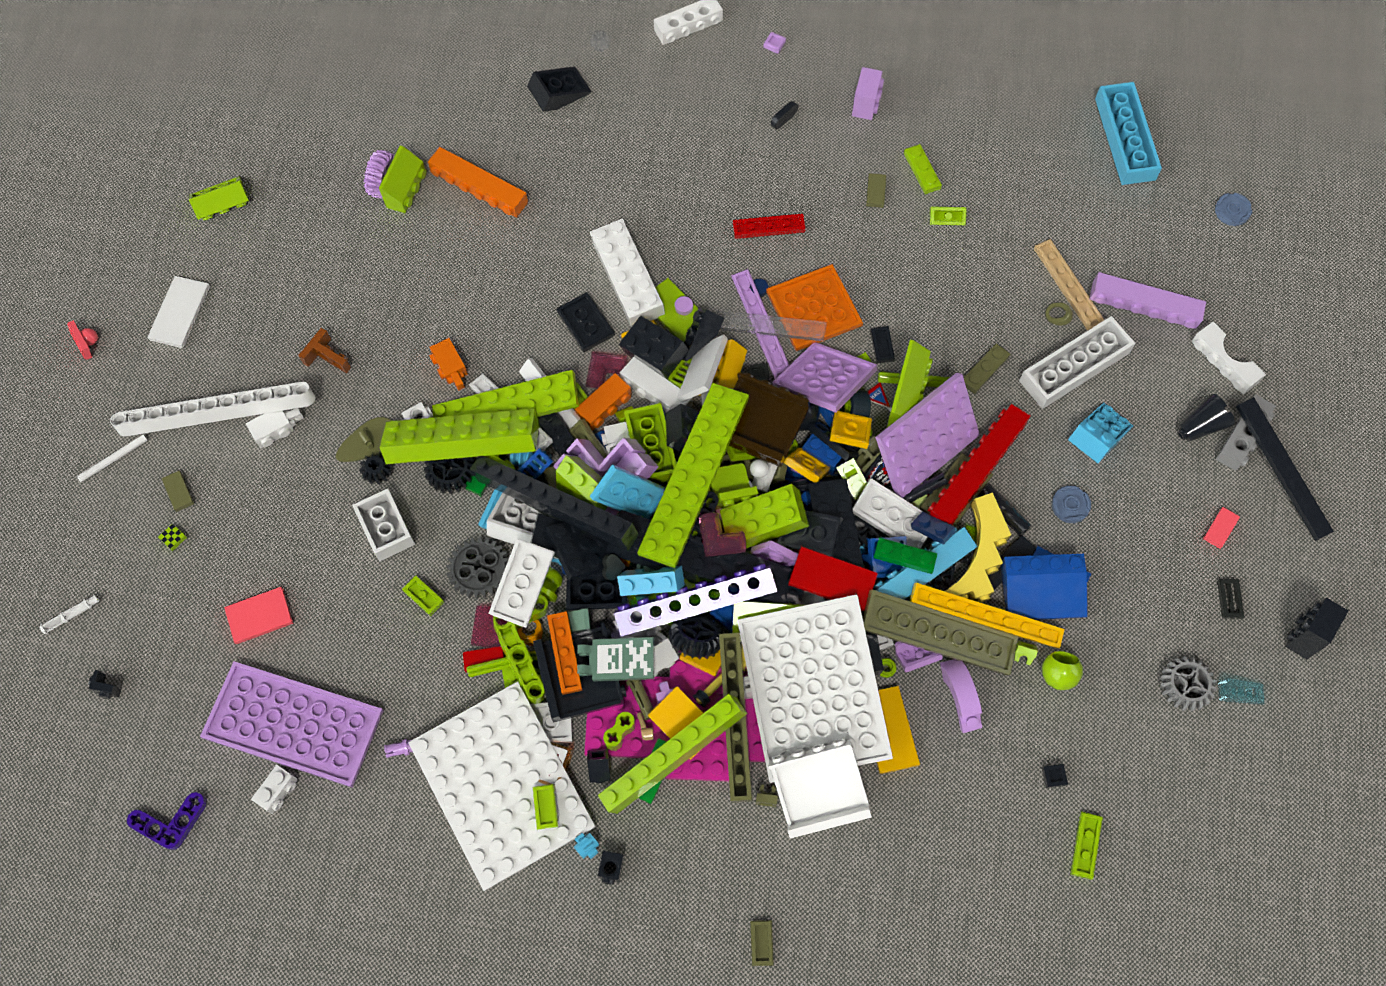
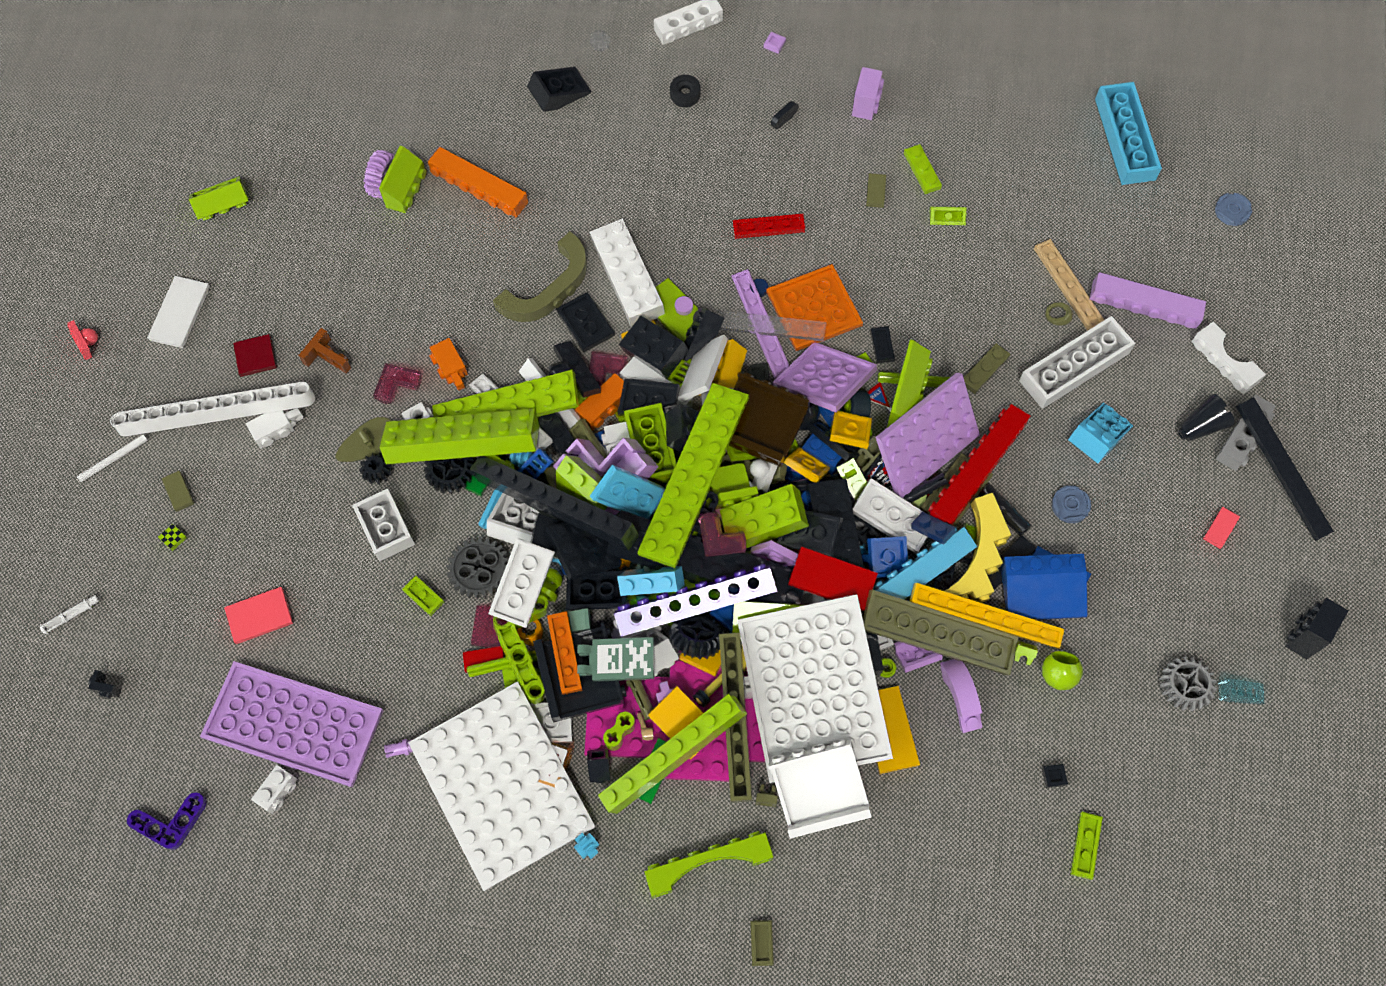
lime tile [532,784,558,830] -> none
black brick [598,851,625,885] -> none
pearl dark grey tile [602,554,626,580] -> none
green plate [874,538,937,574] -> none
pearl dark grey tile [1217,579,1244,619] -> none
none -> dark red tile [233,334,277,377]
none -> clear pink brick [373,363,422,404]
none -> olive arch [493,231,587,322]
none -> black plate [548,341,601,398]
none -> black wing [618,378,680,416]
none -> lime arch [644,831,773,899]
none -> black tyre [670,74,701,107]

